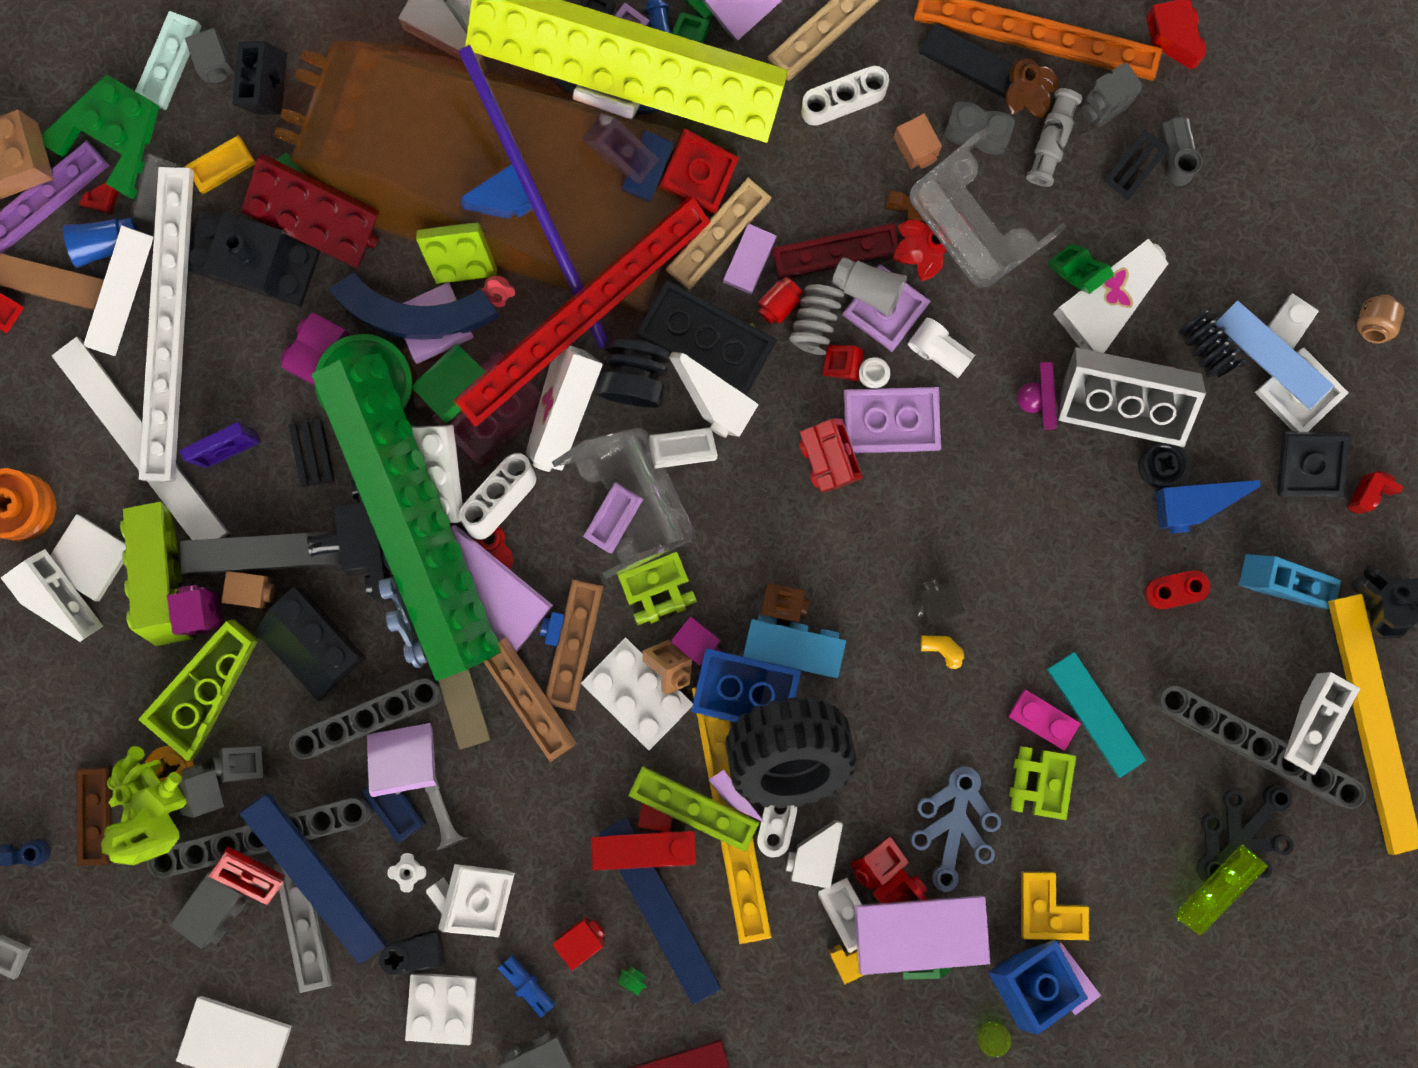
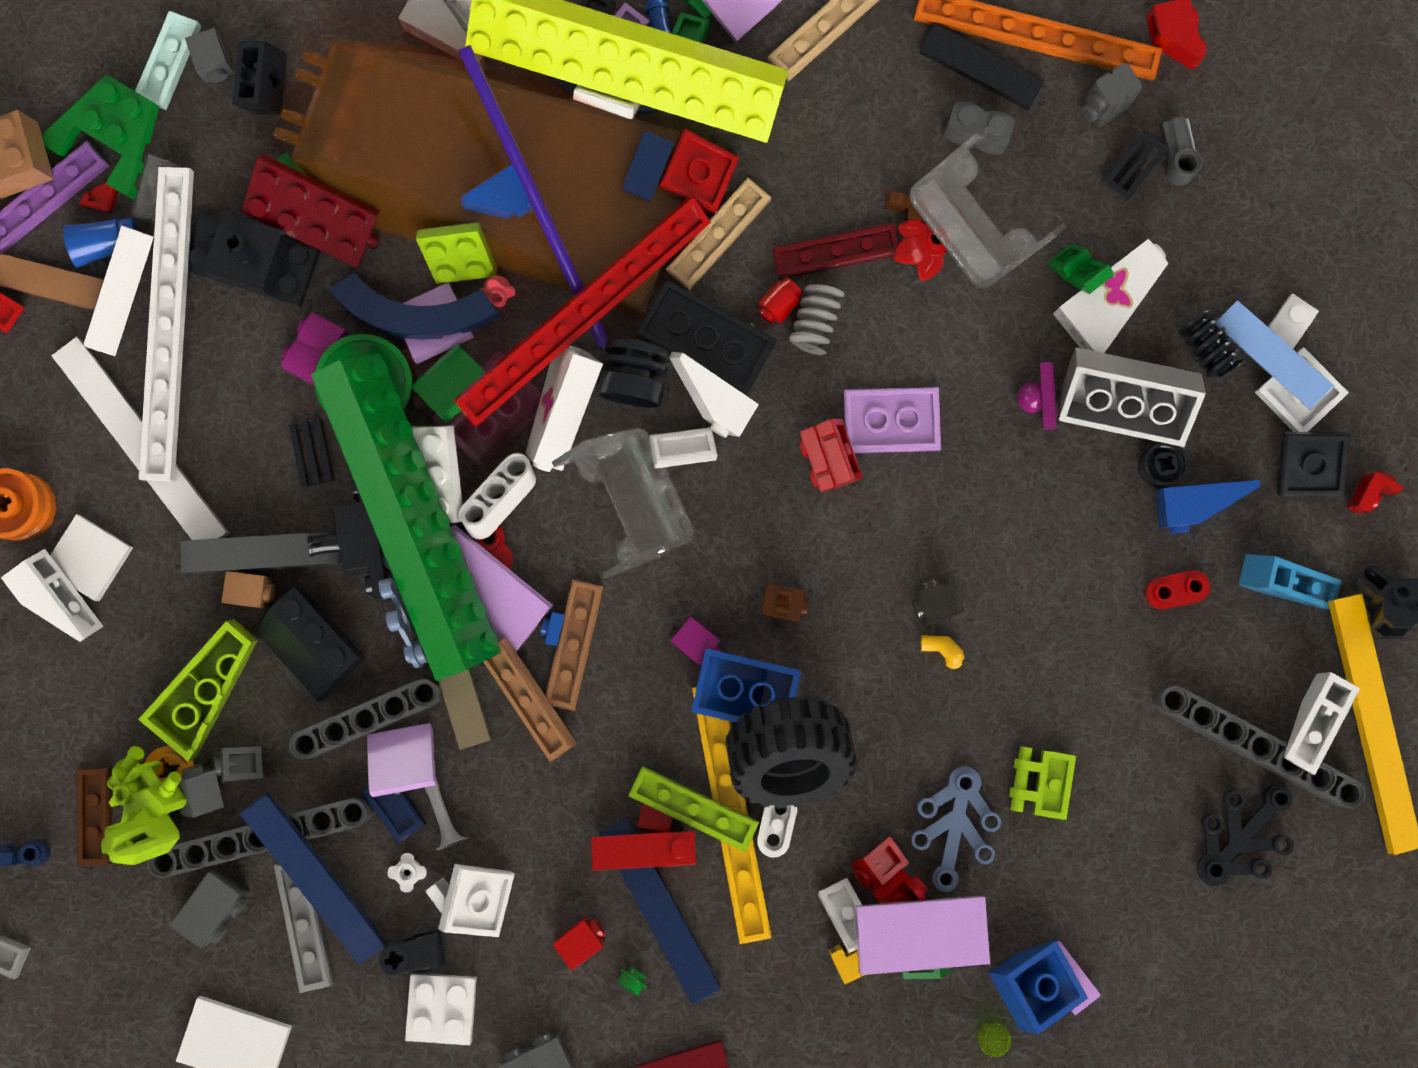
lime wedge [120,502,193,646] -> none
magenta brick [167,585,224,636] -> none
dark purple tile [179,422,261,469] -> none
yellow tile [185,135,256,194] -> none
red tile [209,846,285,905] -> none
blue pin [497,955,556,1018] -> none
white plate [581,637,693,750] -> none
slope [582,114,660,184] -> none
lavender tile [583,482,643,554] -> none
lime plate [618,552,697,626] -> none
medium nougat bracket [642,640,692,695] -> none
lavender sticker [709,770,764,822] -> none
lavender tile [723,224,777,295] -> none
dark azure brick [743,615,846,679] -> none
white slope [786,820,843,889] -> none
white beam [801,66,889,126] -> none
red slope [822,344,864,381] -> none
light grey plant [831,257,907,317] -> none
lavender tile [842,264,930,352] -> none
white plate [859,357,890,389] -> none
nougat brick [894,113,942,169] -> none
white piece [908,318,975,378] -> none
reddish brown plate [1006,58,1060,119] -> none
dark pink plate [1007,689,1081,751] -> none
yellow plate [1021,871,1089,940] -> none
light grey piece [1026,88,1083,187] -> none
teal tile [1046,652,1147,778] -> none
clear neon green tile [1175,844,1268,936] -> none
medium nougat head [1356,295,1405,344] -> none

